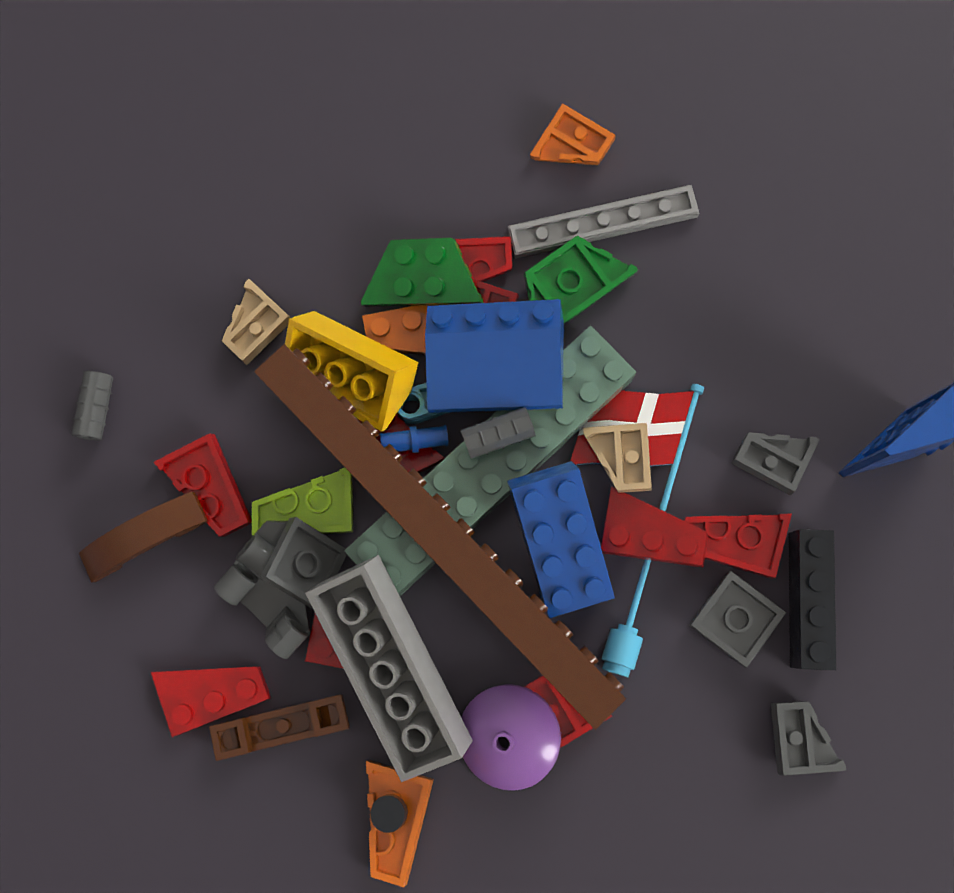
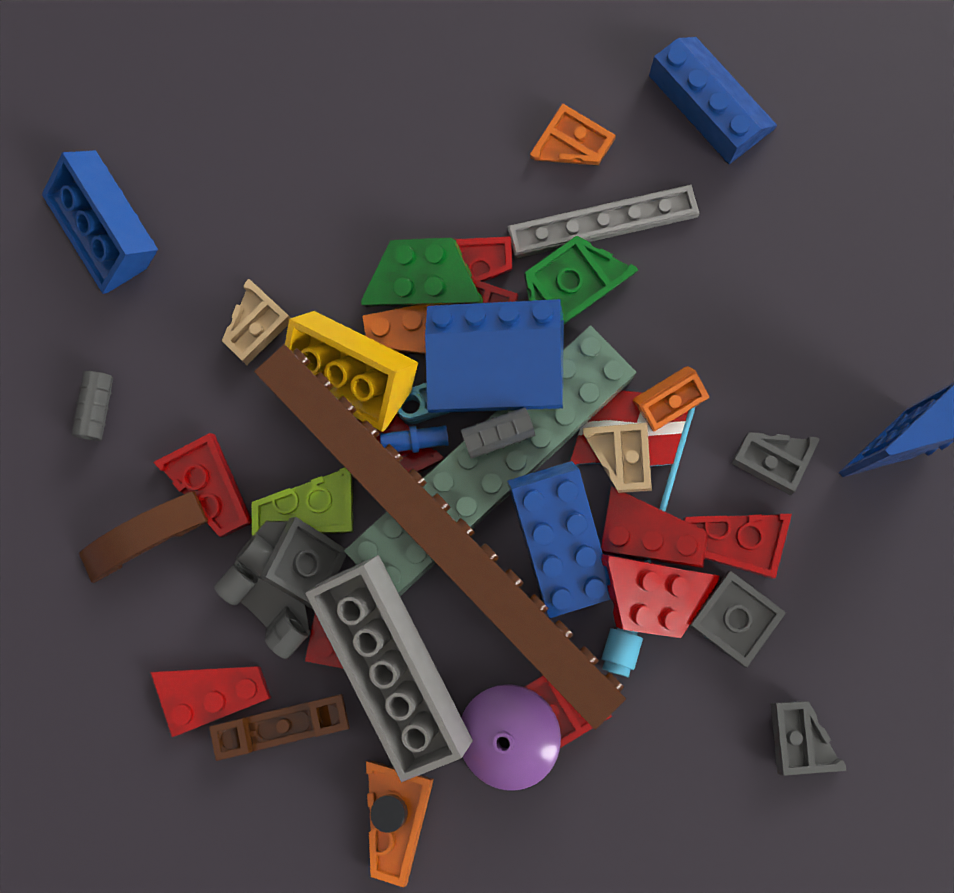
black brick [789,529,836,671] -> none
none -> blue slope [42,150,158,294]
none -> wing [601,554,720,638]
none -> orange slope [633,366,710,432]
none -> blue slope [649,37,777,164]

